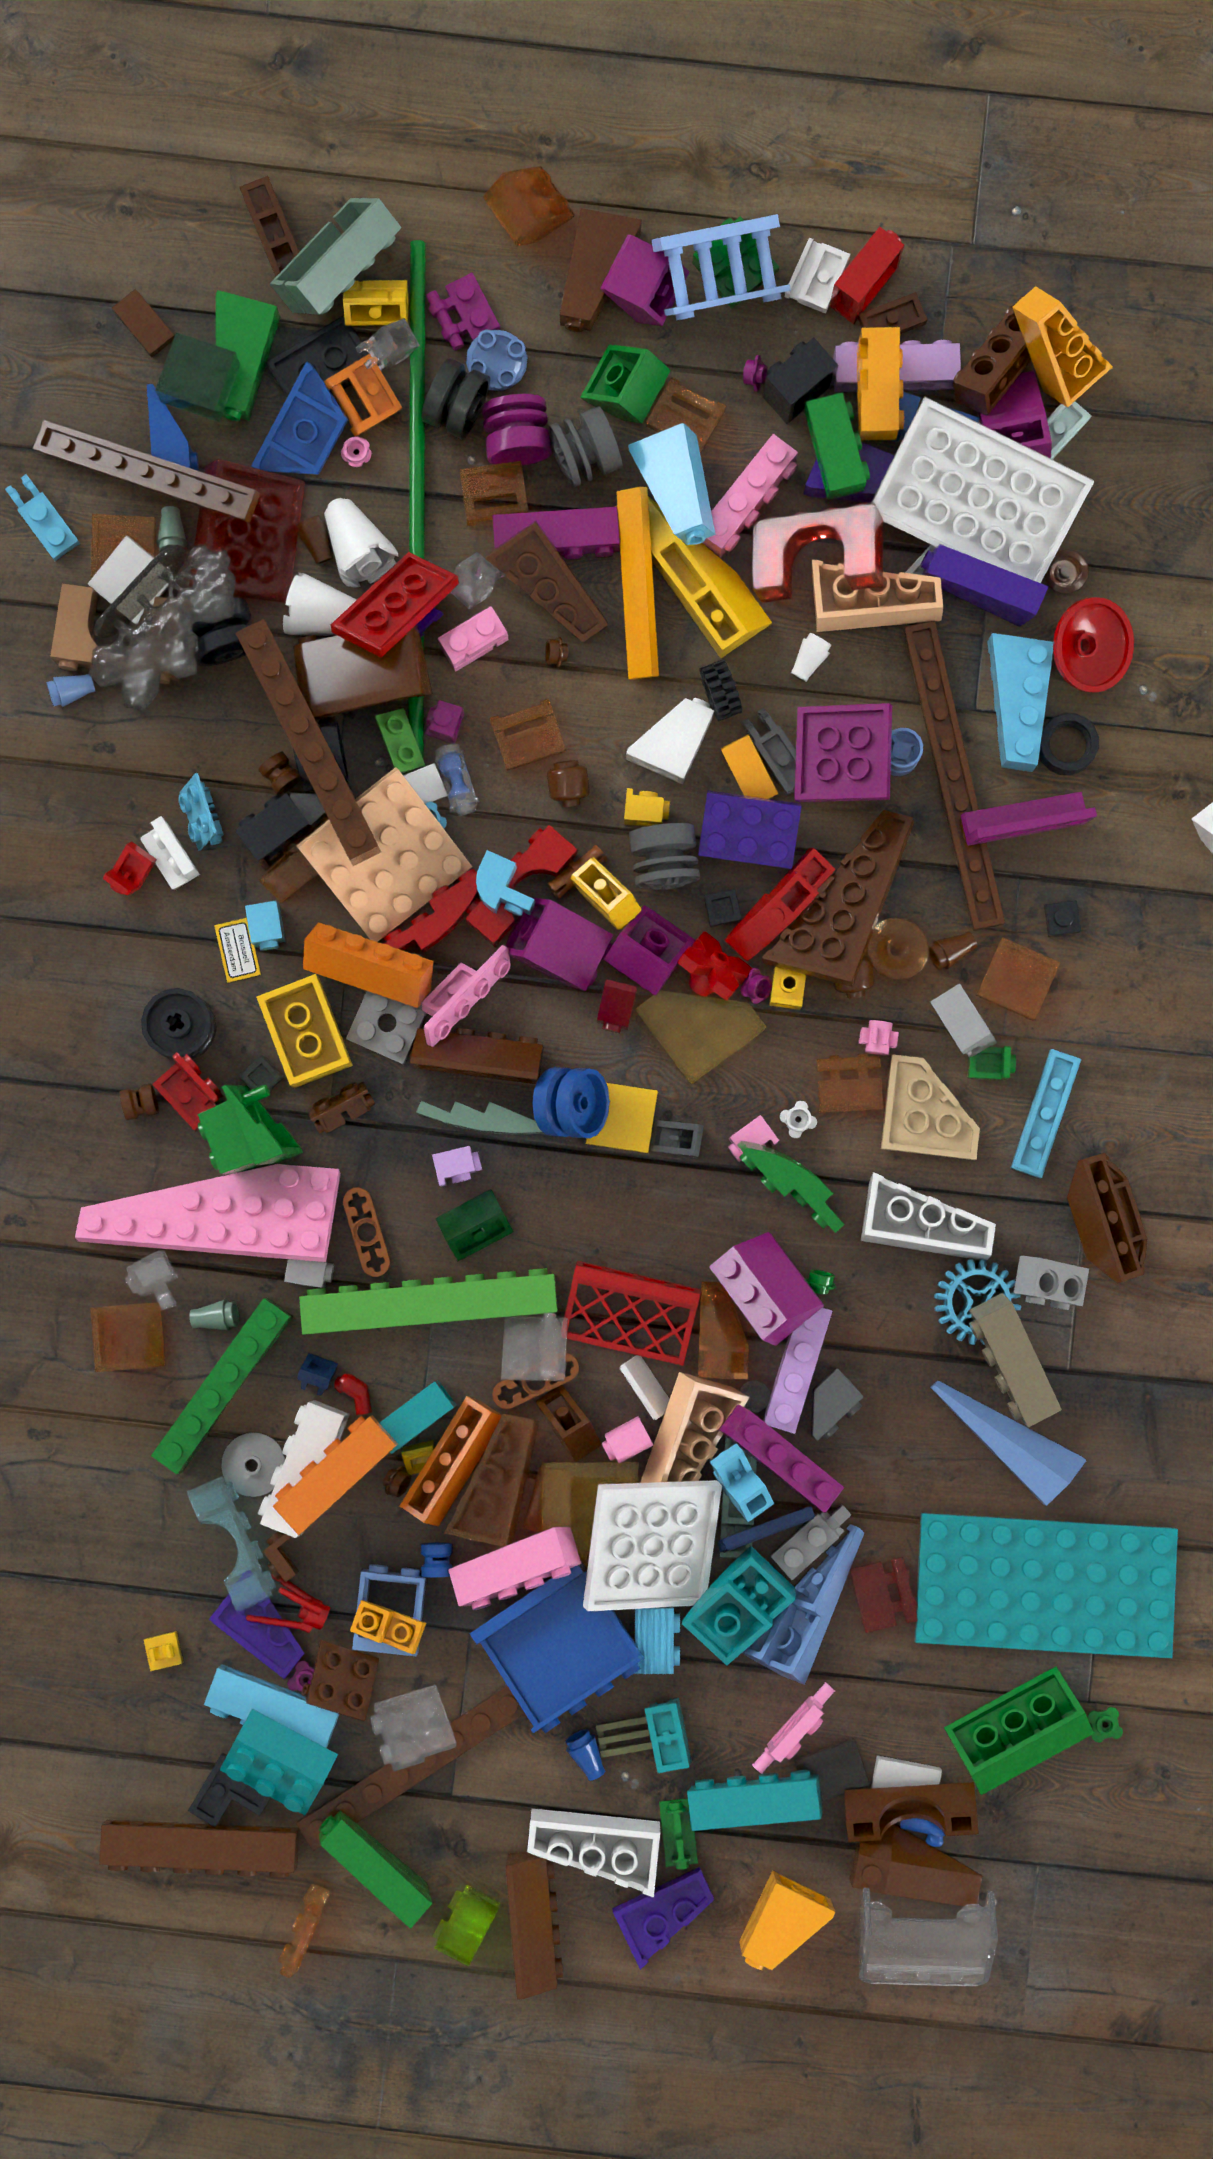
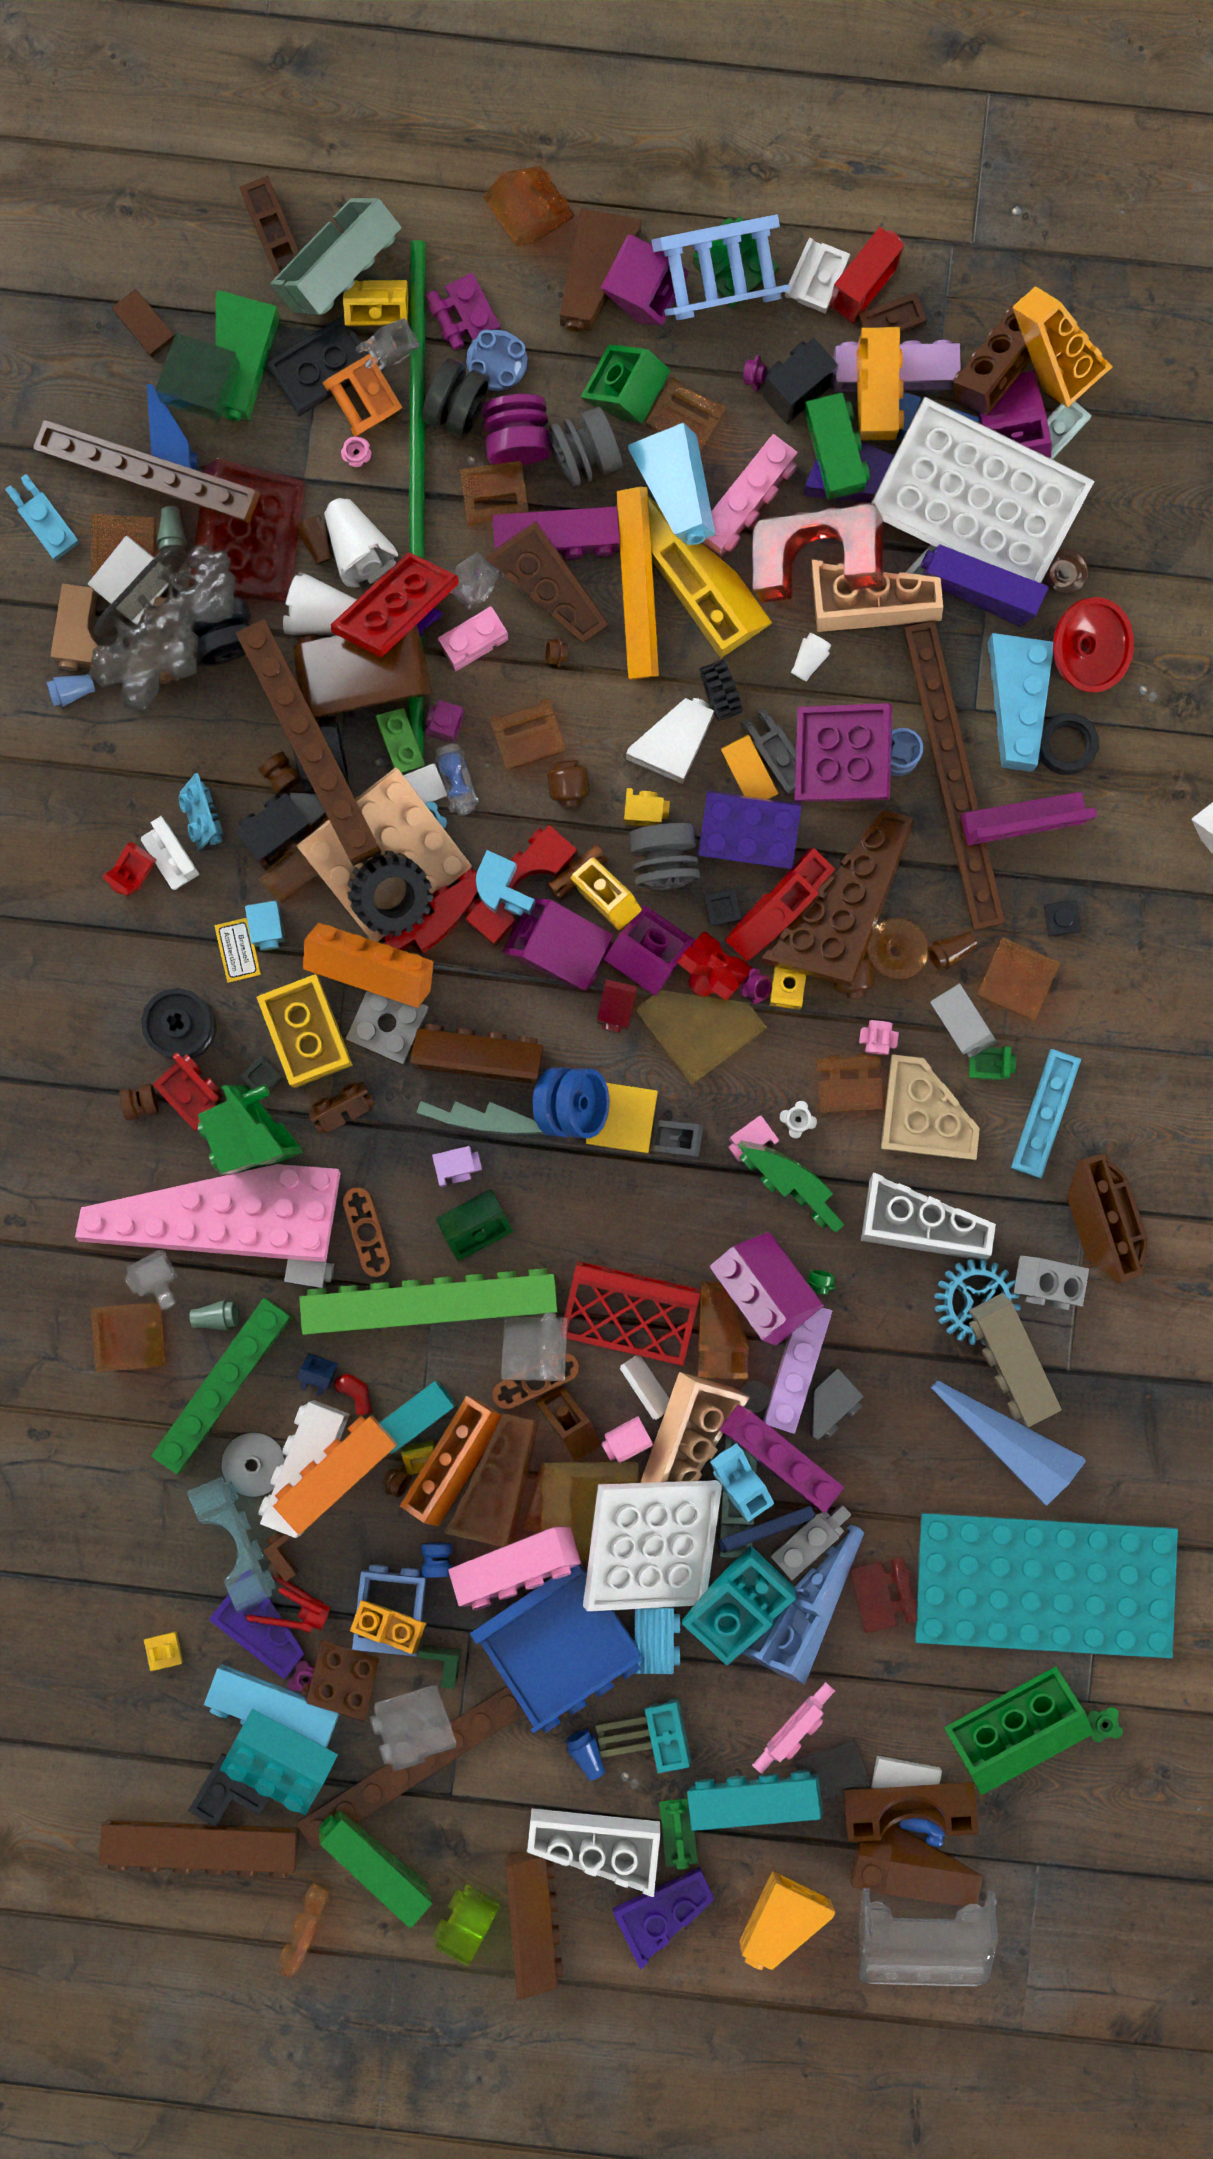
blue wing [250,362,349,475] -> none
bright pink bracket [421,945,511,1047] -> none
none -> black tyre [347,851,433,936]
none -> dark green panel [419,1644,461,1689]

